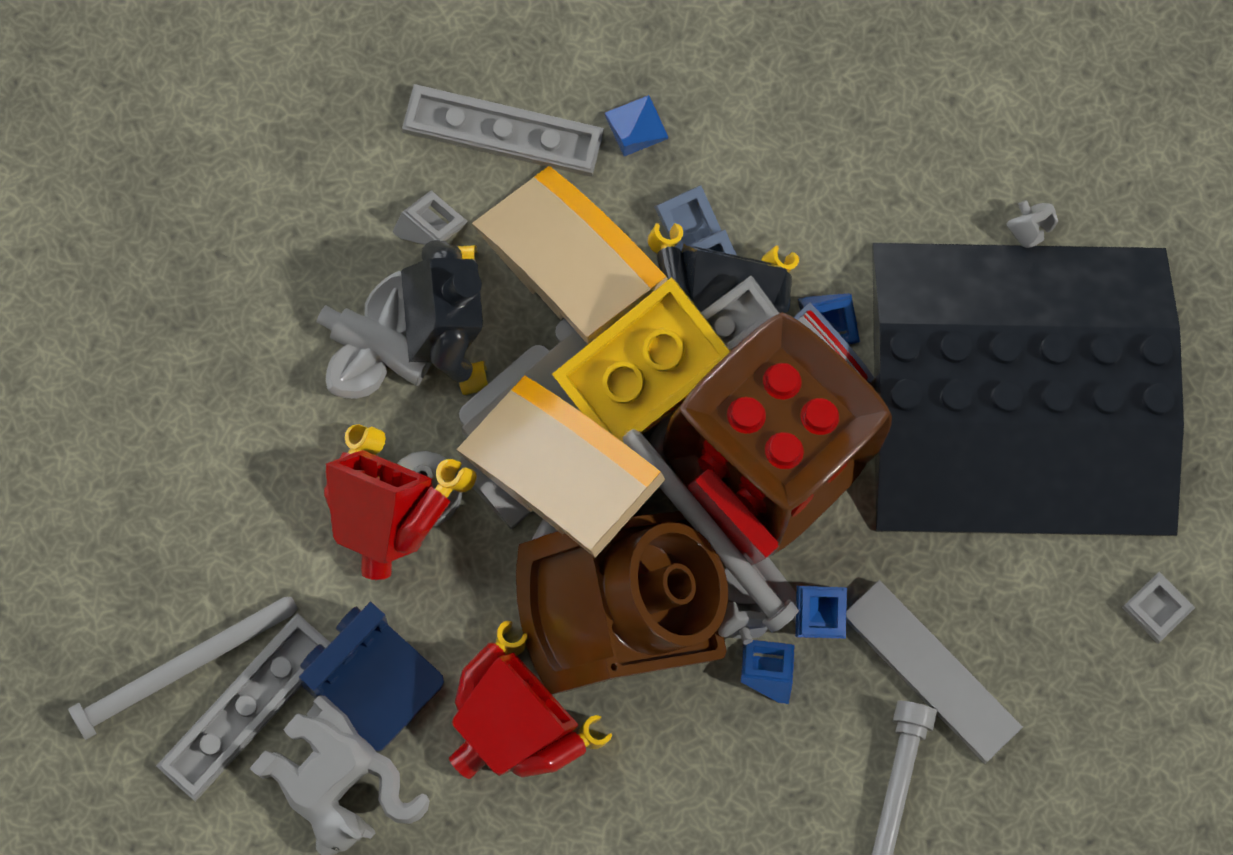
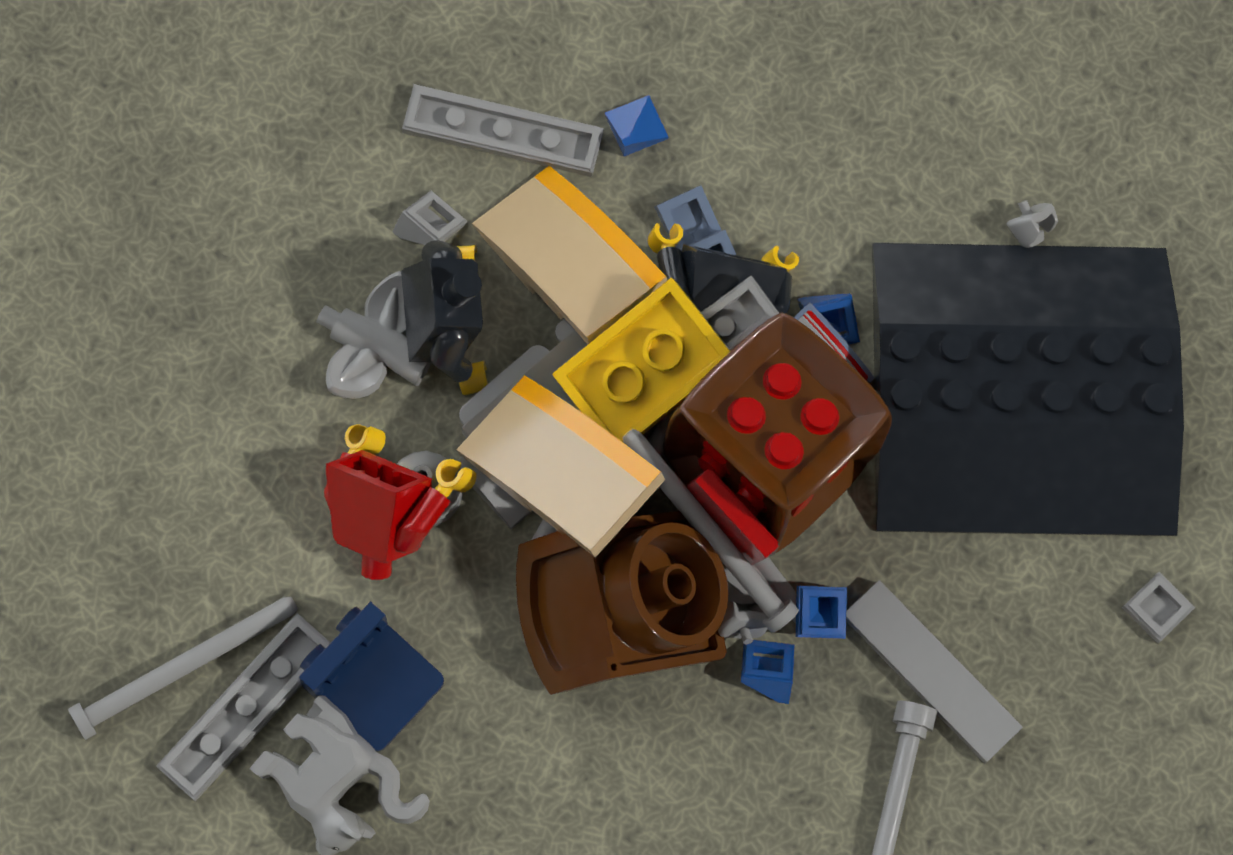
red torso [449,621,612,779] -> none

